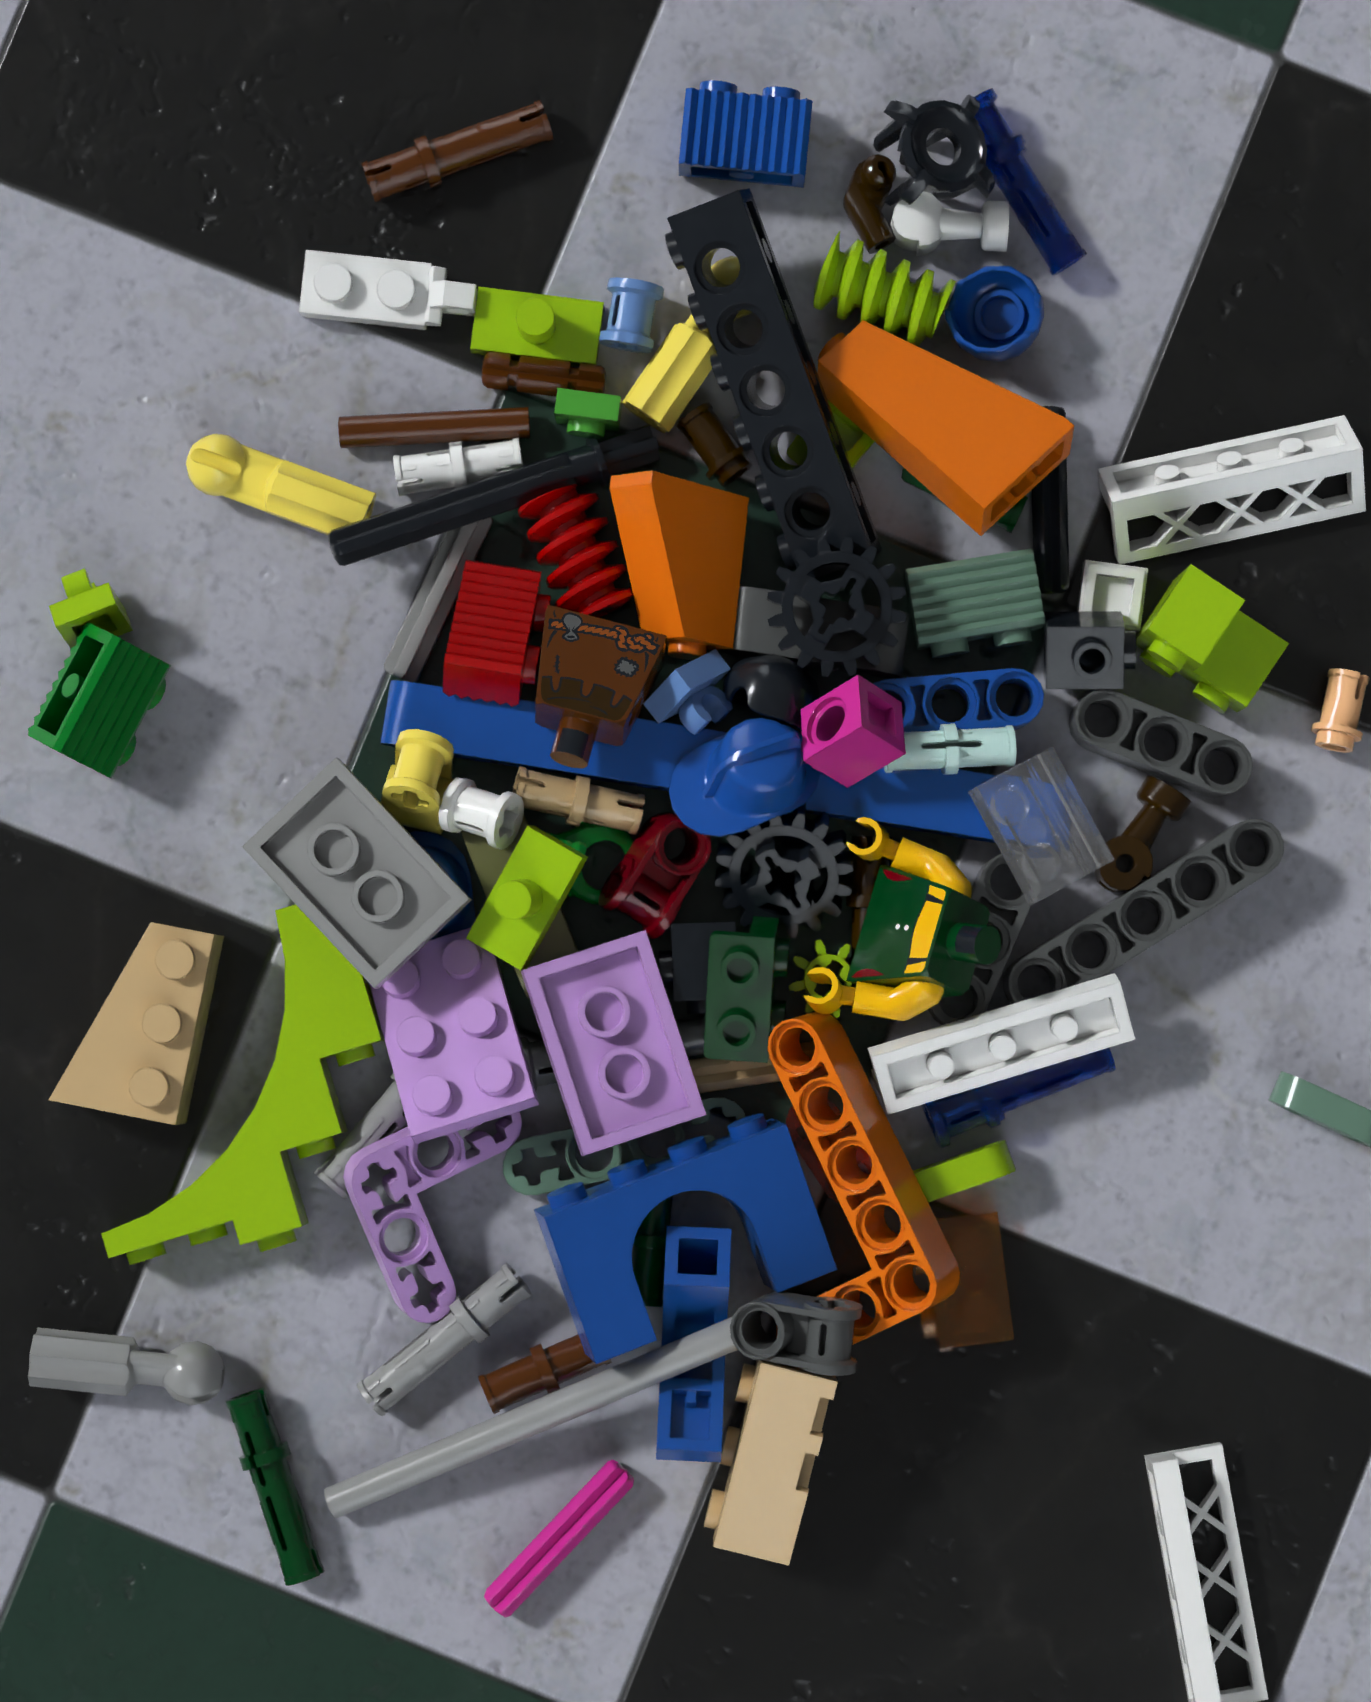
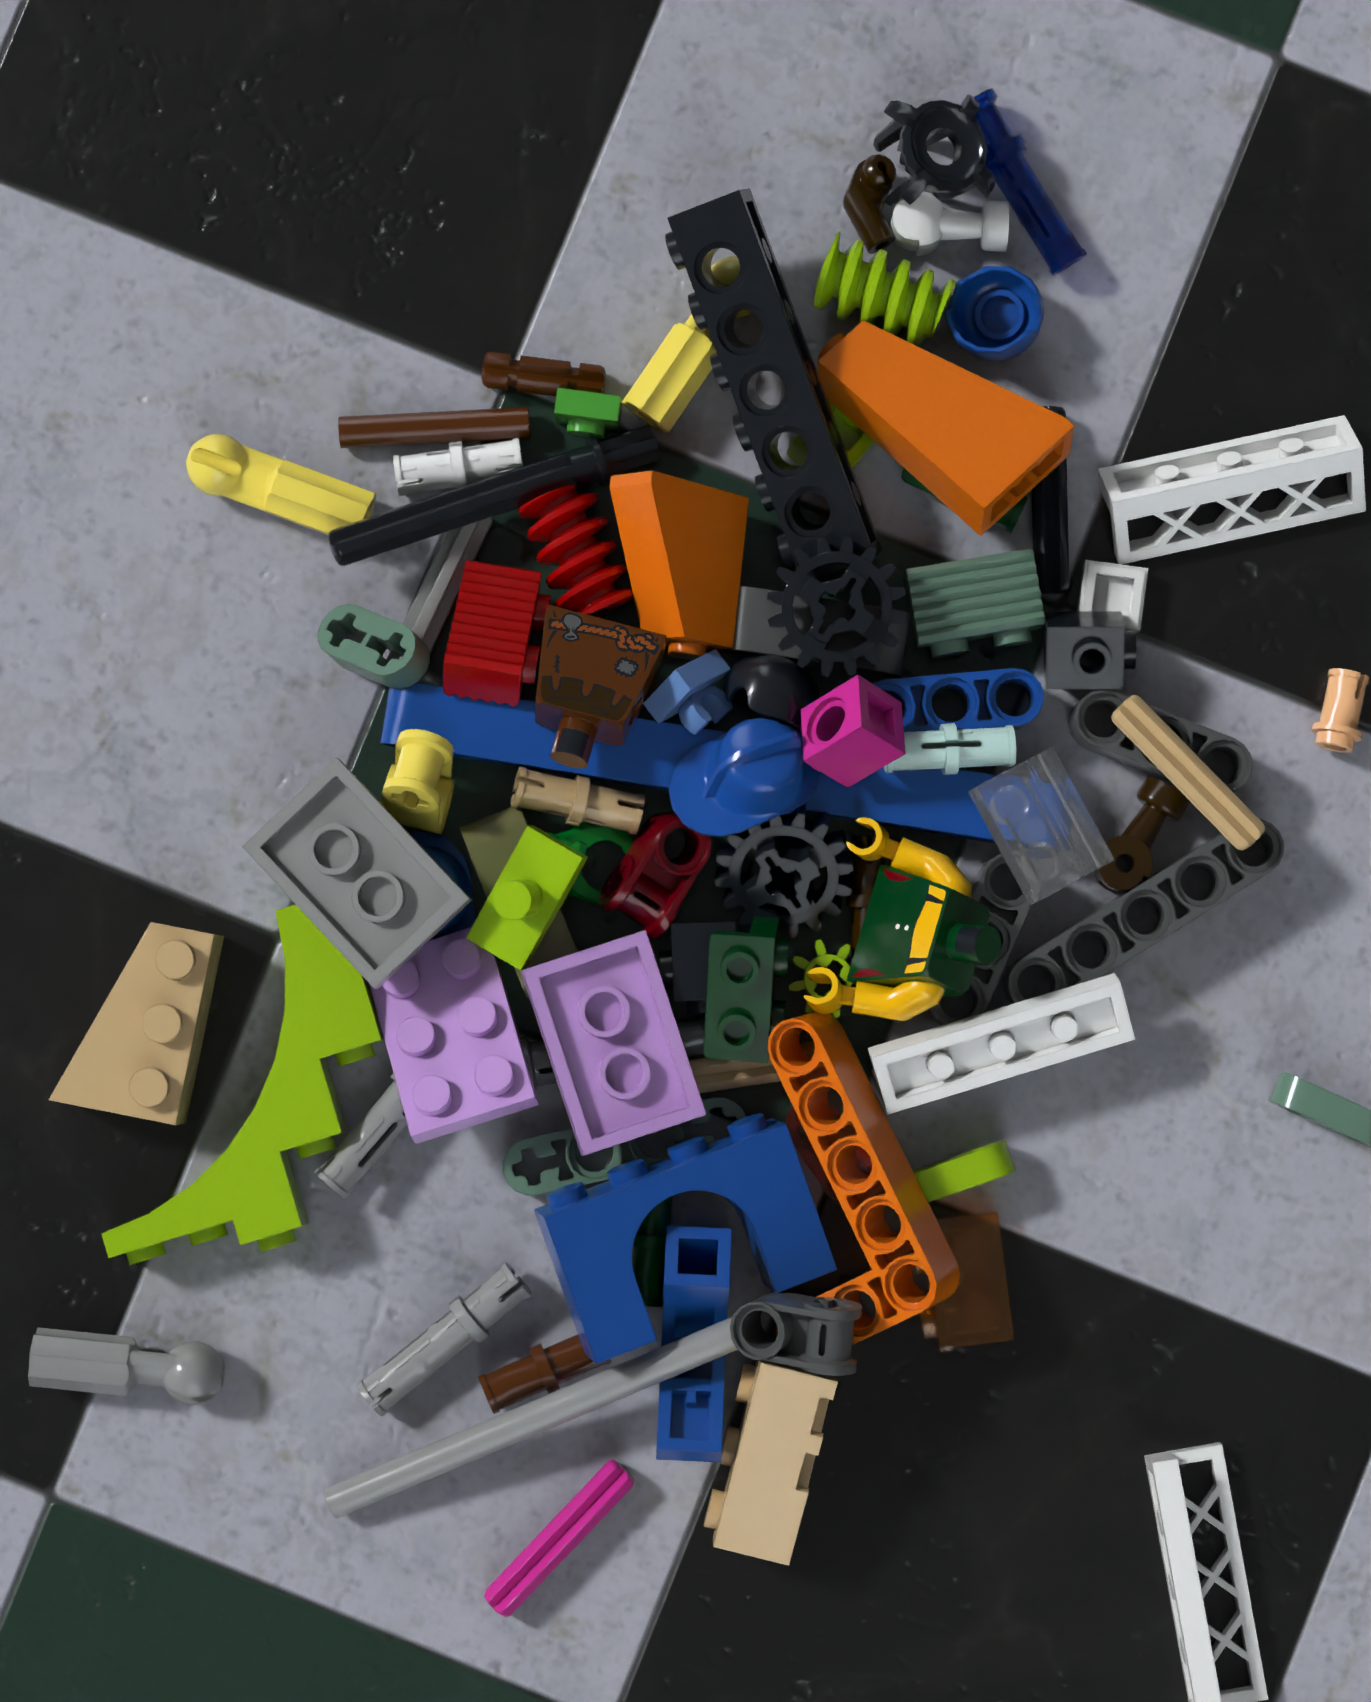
green brick [28,622,171,778] -> none
lime tile [49,568,133,648] -> none
dark green pin [225,1388,325,1586] -> none
white hinge [299,250,478,330] -> none
lavender beam [343,1111,522,1323] -> none
reddish brown pin [361,100,553,202] -> none
white bush [438,777,524,850] -> none
lime tile [470,286,604,367] -> none
medium blue bush [599,277,664,353] -> none
dark brown pin [676,402,753,487] -> none
blue brick [679,80,813,188] -> none
clear blue pin [921,1048,1116,1149] -> none
lime brick [1136,564,1289,714] -> none
none -> sand green beam [318,604,430,689]
none -> tan axle [1111,695,1265,851]

